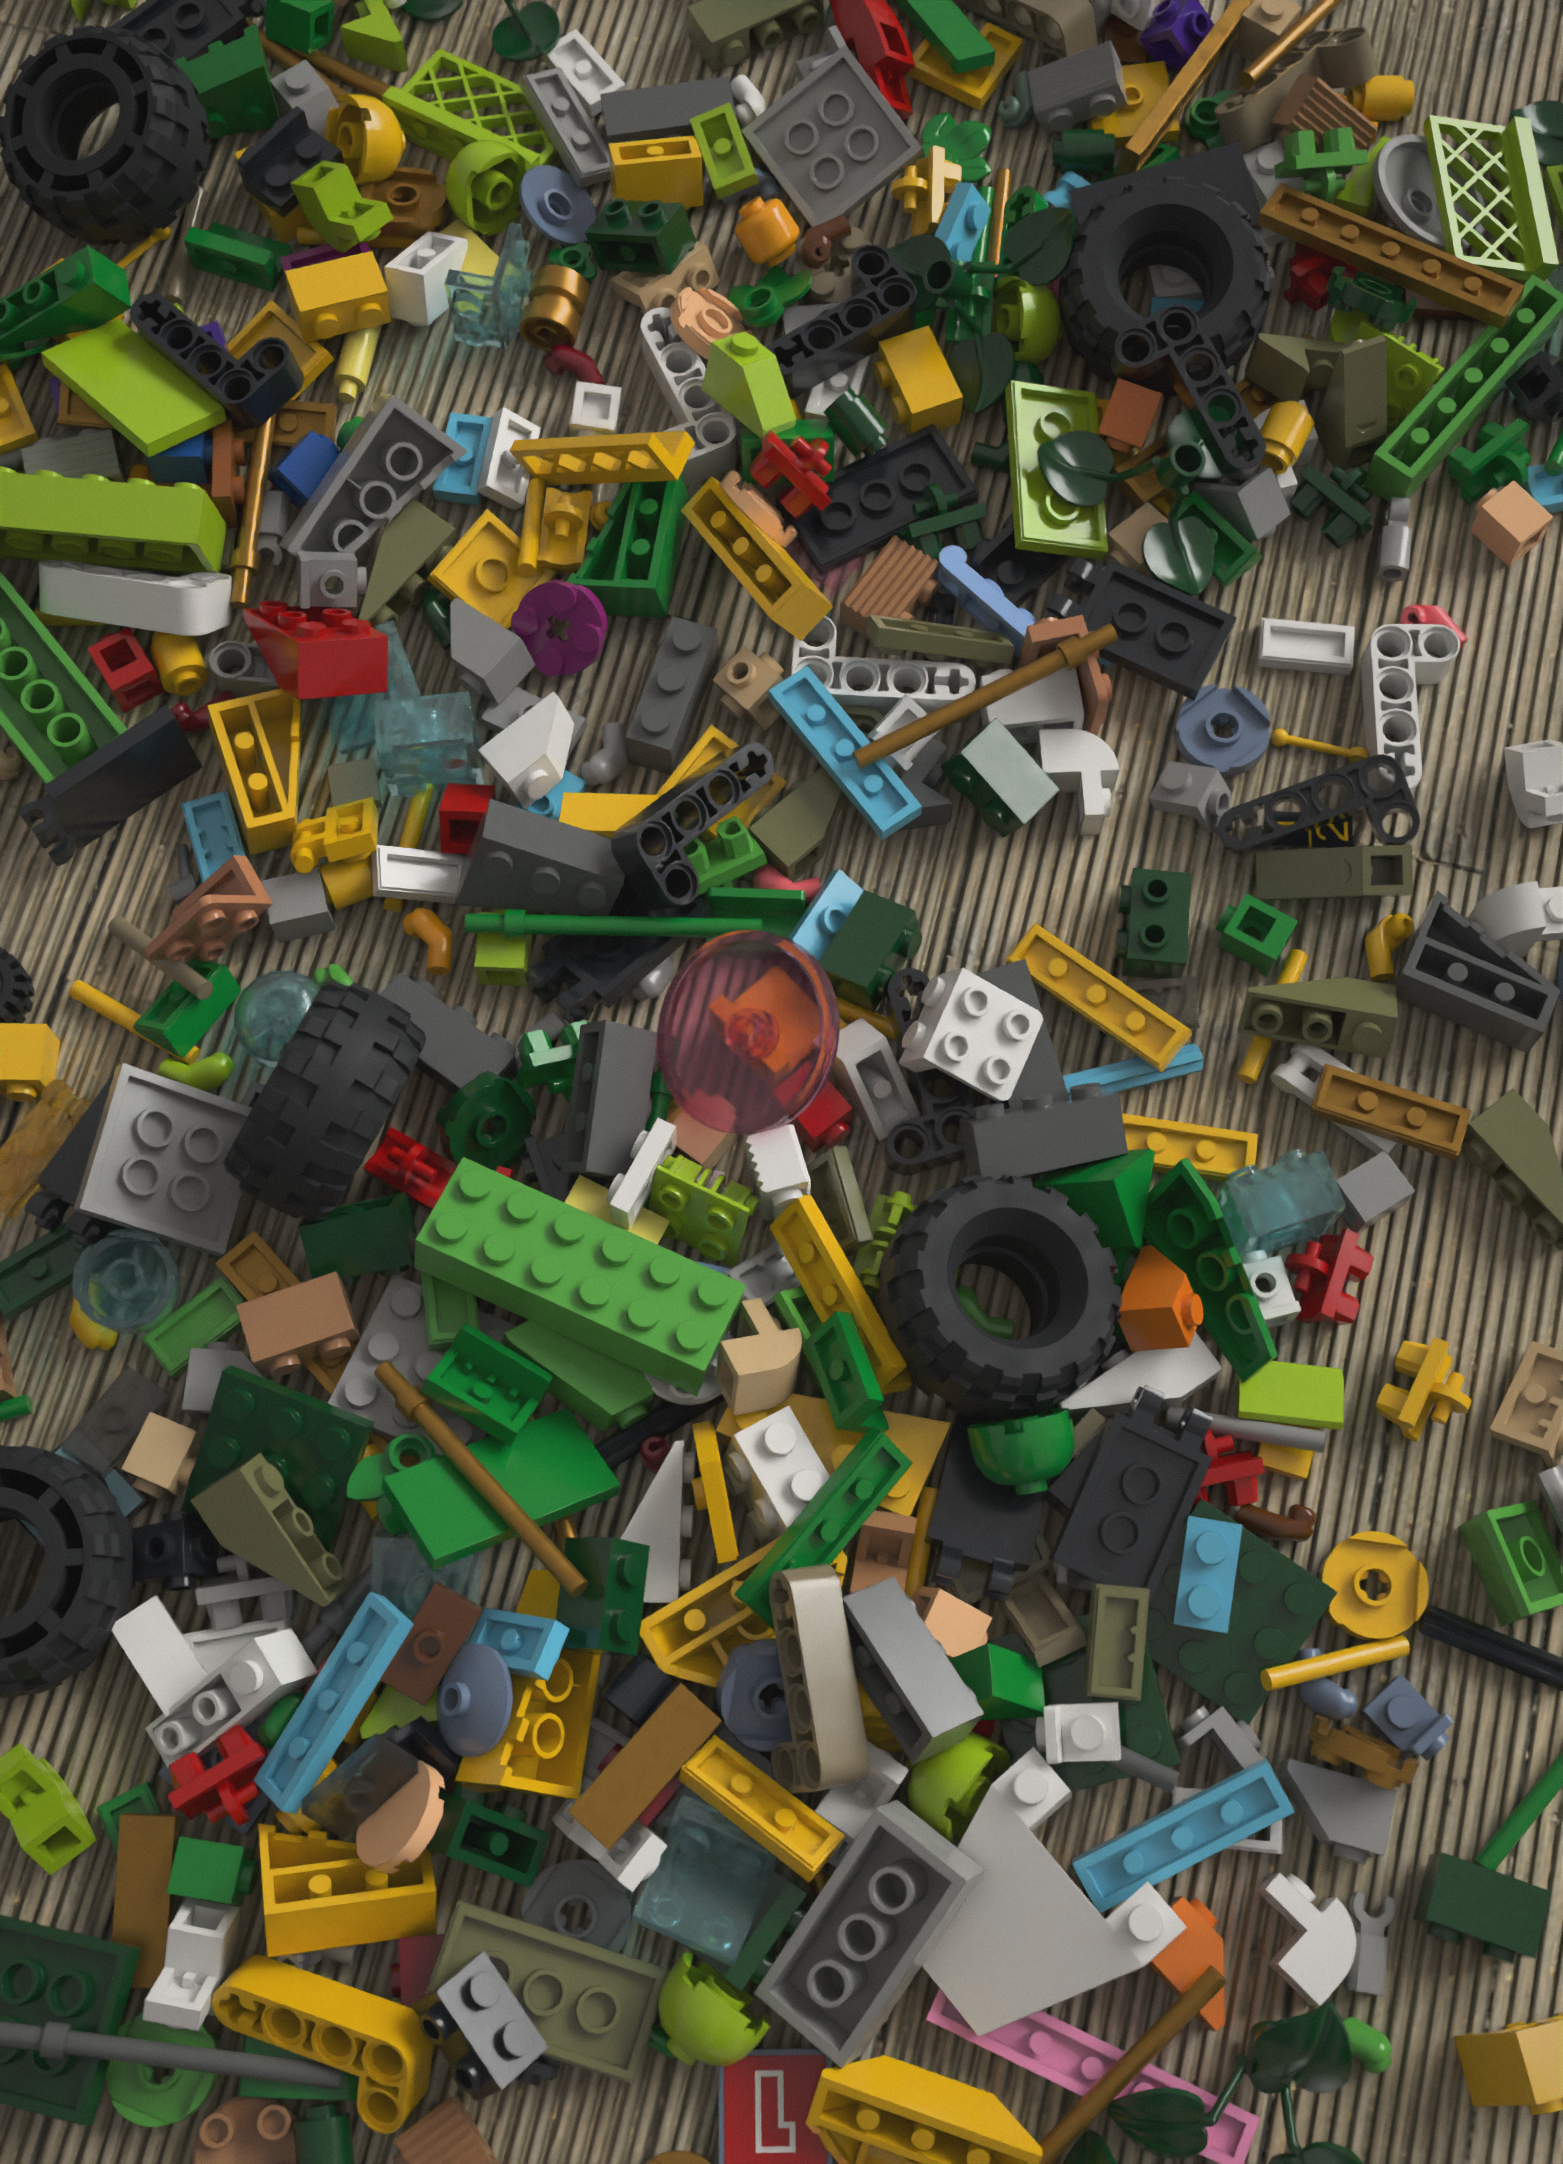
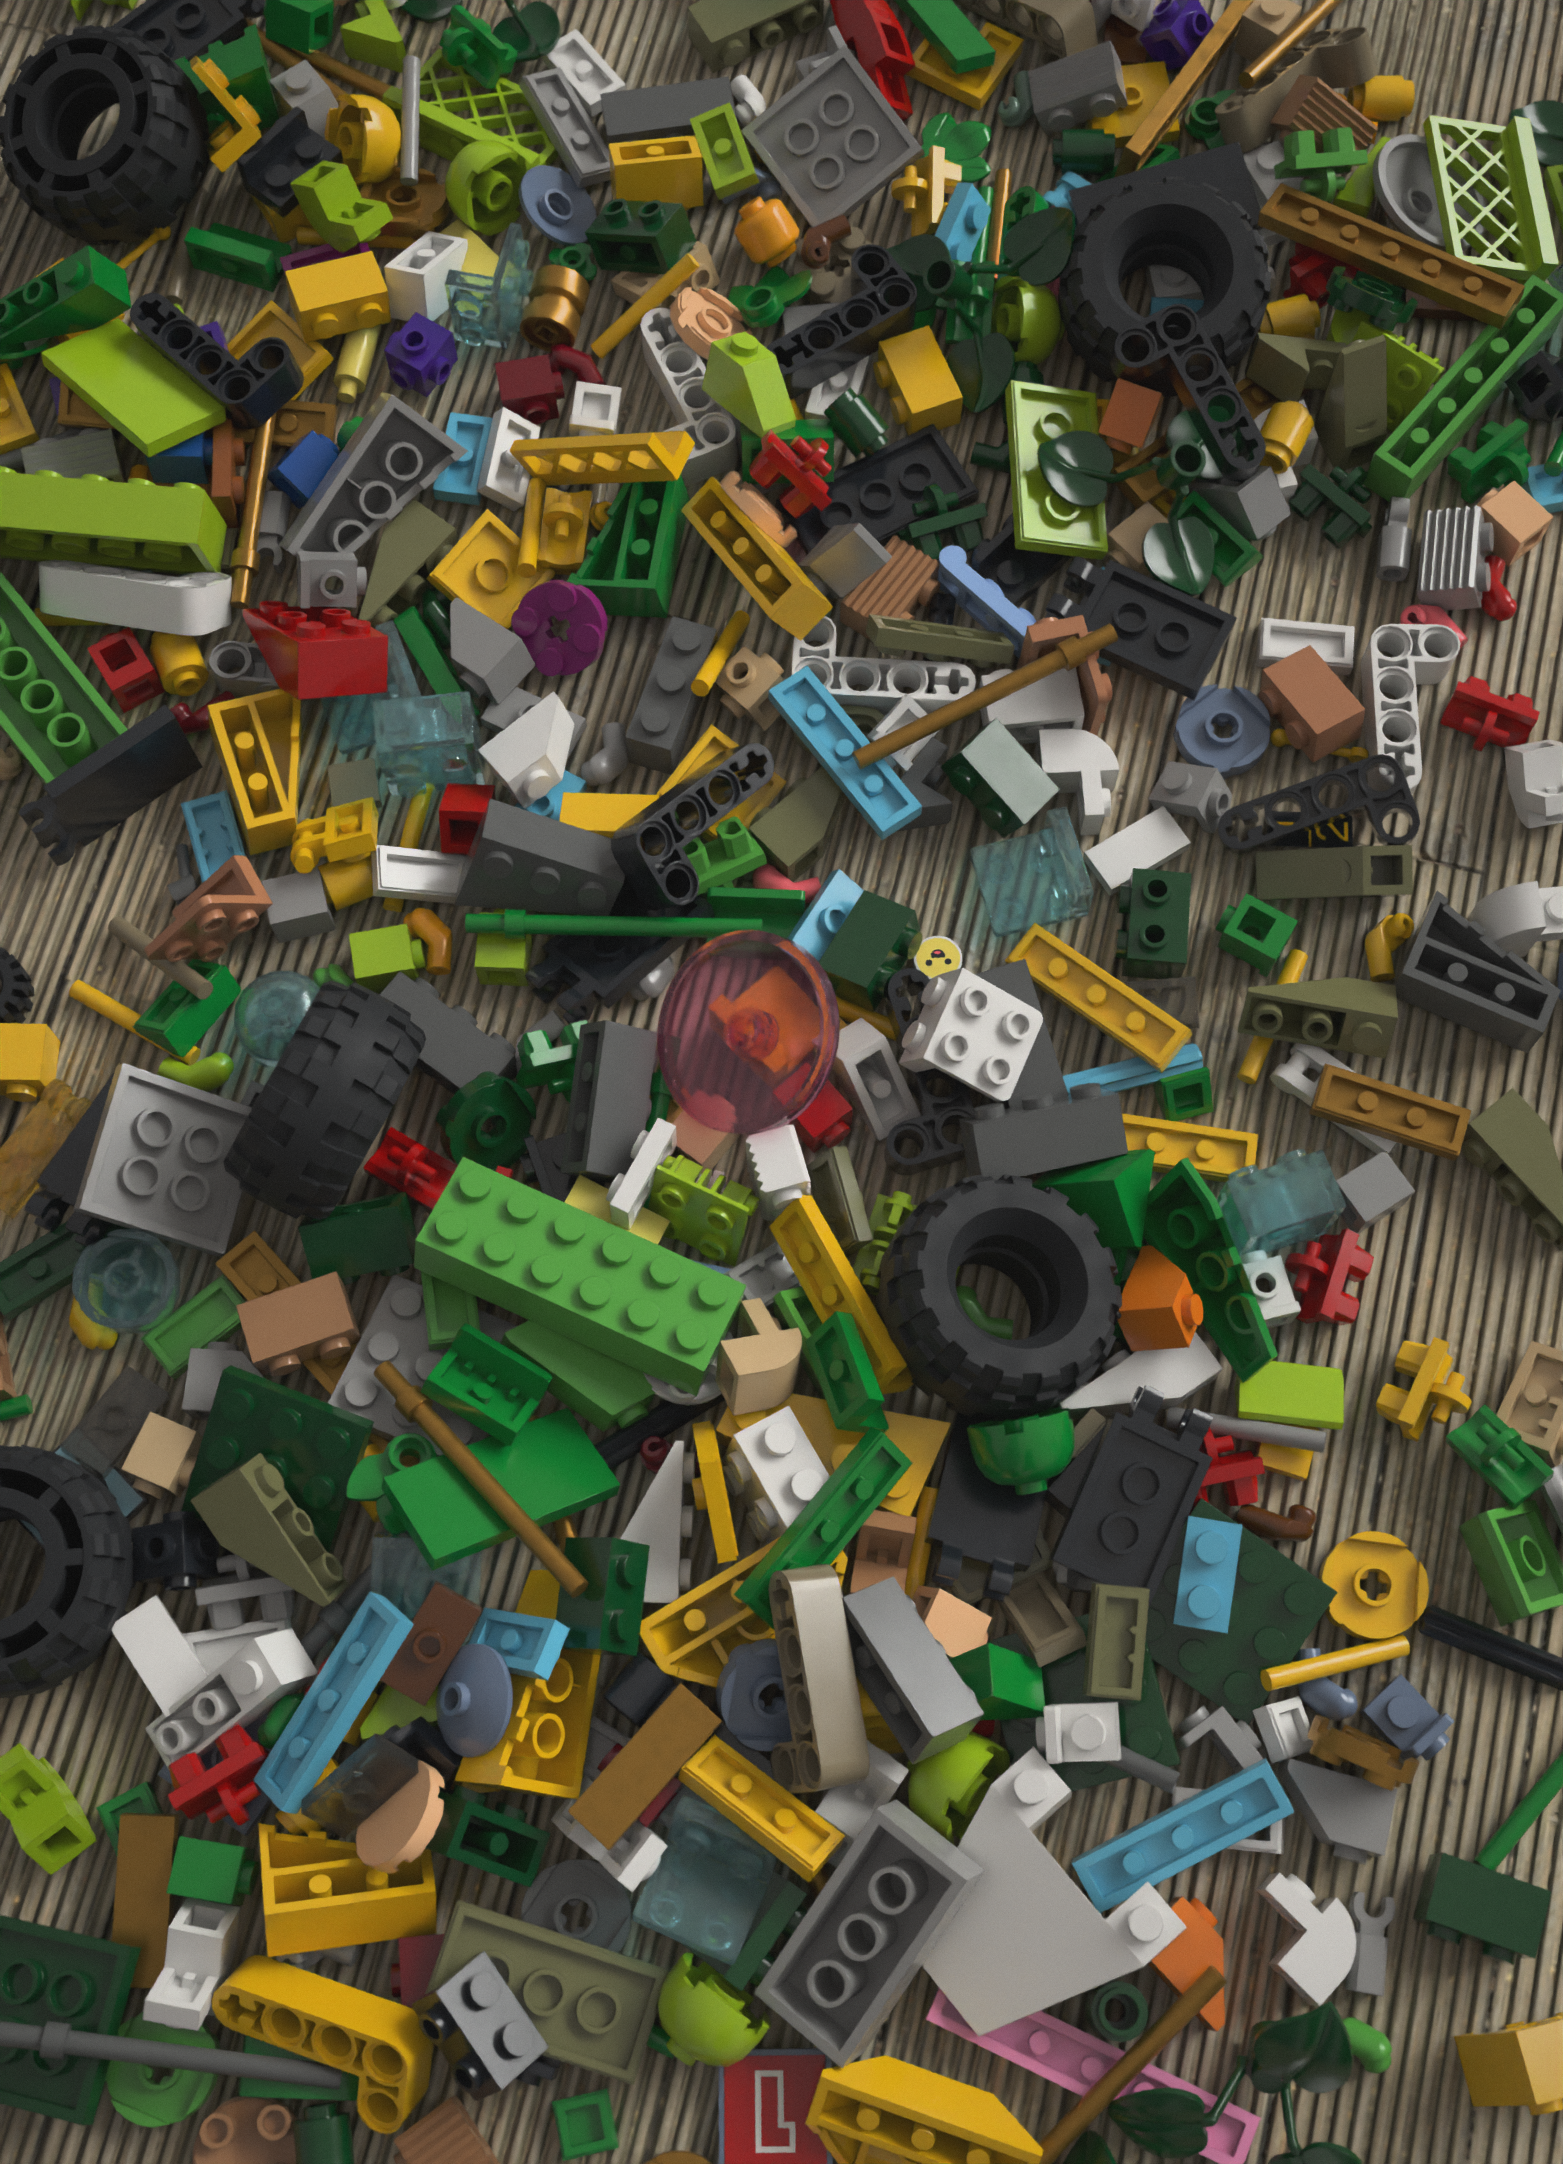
none -> yellow bracket [190,55,262,173]
none -> lime brick [349,924,426,994]
none -> dark purple brick [384,312,458,397]
none -> green beam [393,606,480,726]
none -> light grey bar [400,56,420,186]
none -> green hips [439,5,517,88]
none -> dark red brick [495,354,565,425]
none -> green tile [552,2088,620,2161]
none -> yellow bar [590,253,700,359]
none -> yellow bar [691,610,750,696]
none -> light grey slope [798,523,892,599]
none -> light yellow tile [913,936,962,980]
none -> clear light blue bracket [970,806,1094,937]
none -> white tile [1083,806,1191,896]
none -> dark green brick [1085,1981,1148,2042]
none -> green slope [1152,1067,1214,1121]
none -> white tile [1252,1696,1313,1764]
none -> yellow brick [1254,294,1321,340]
none -> nougat brick [1258,645,1365,762]
none -> light grey brick [1417,505,1494,610]
none -> red hips [1440,676,1540,752]
none -> green hips [1445,1404,1554,1510]
none -> red arm [1480,555,1517,621]

